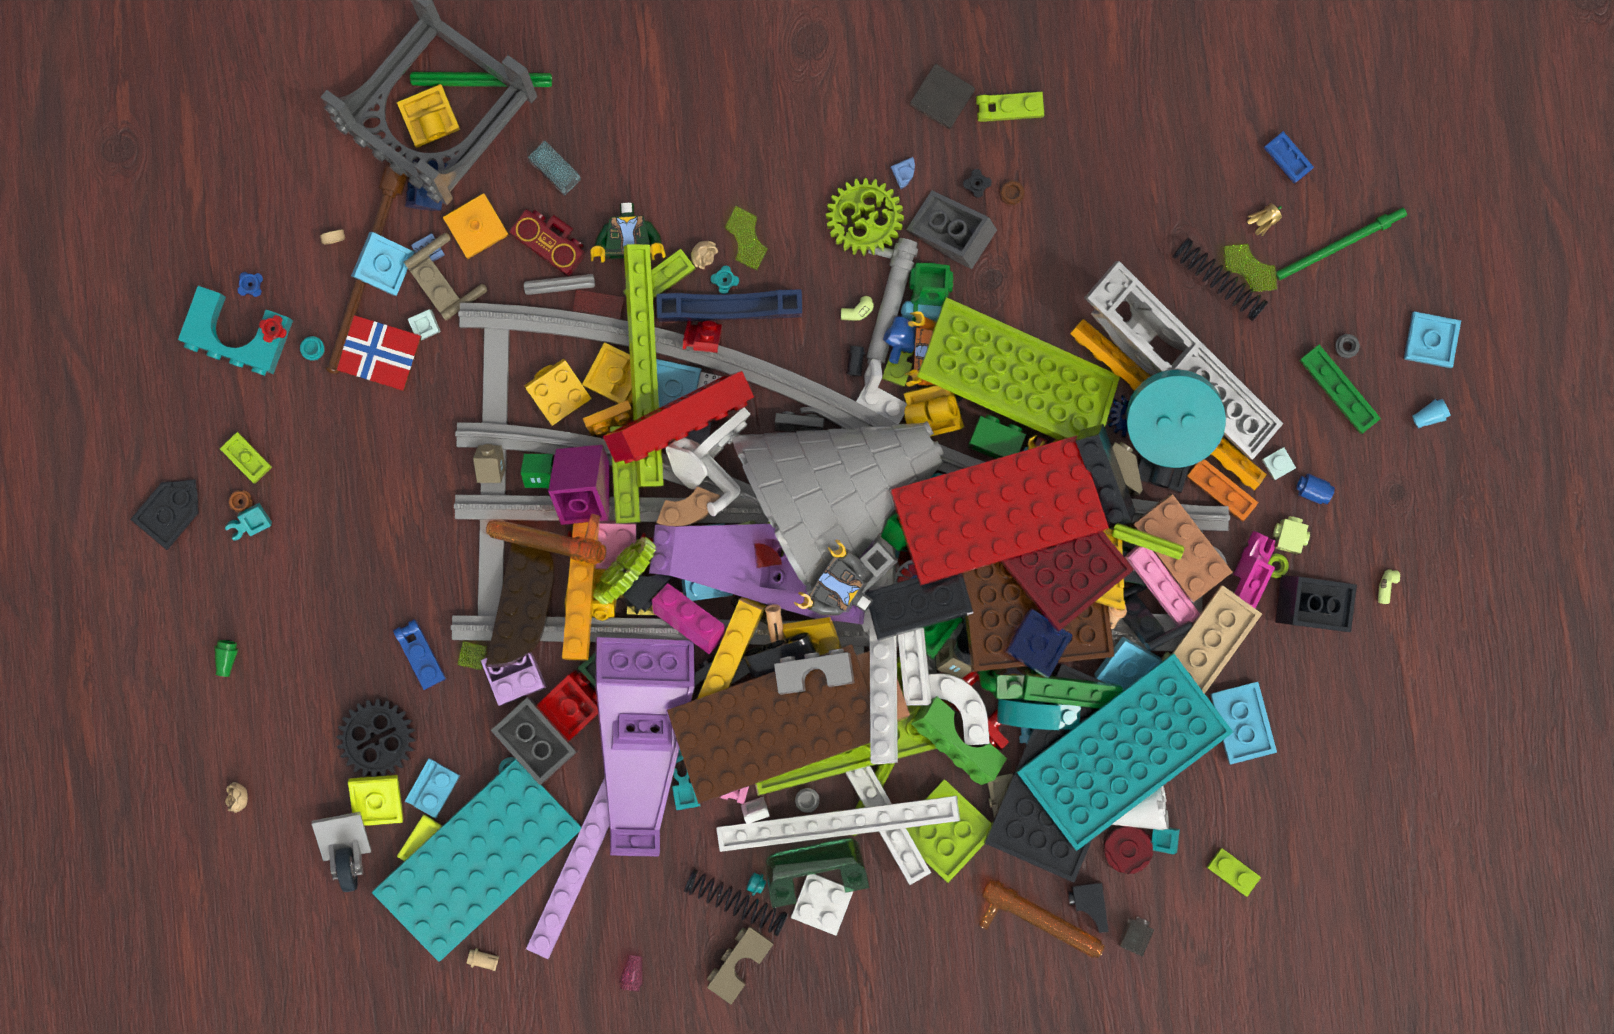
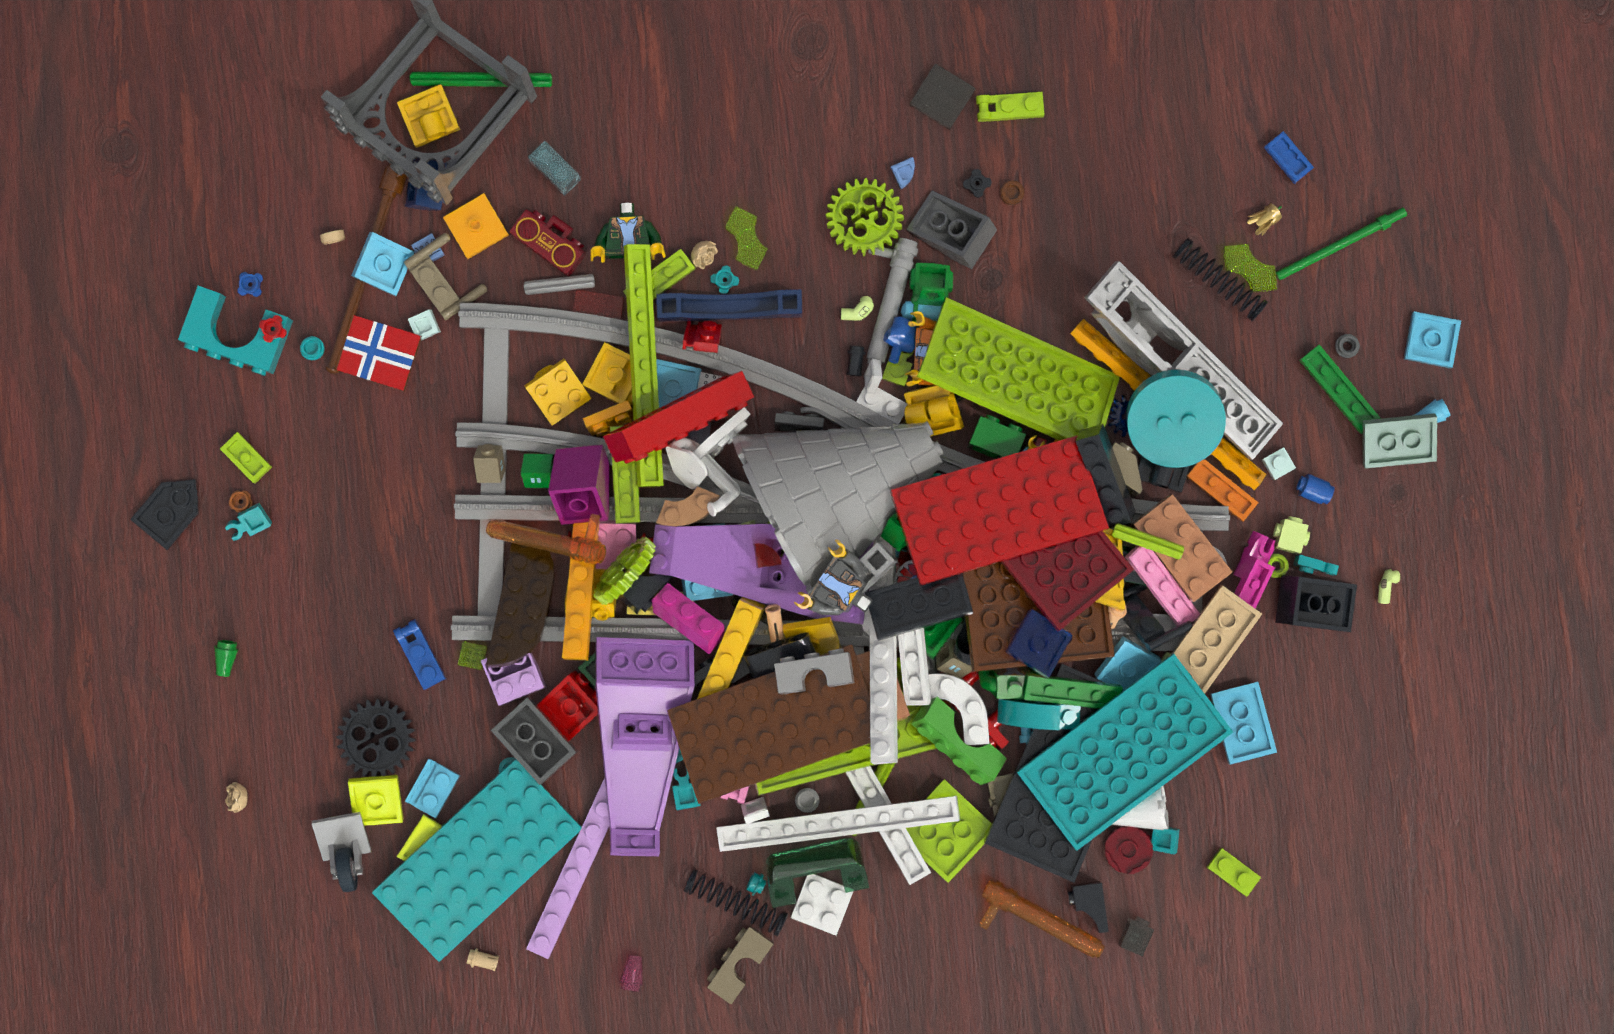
none -> teal plate [1293,555,1339,576]
none -> plate [1363,413,1437,468]

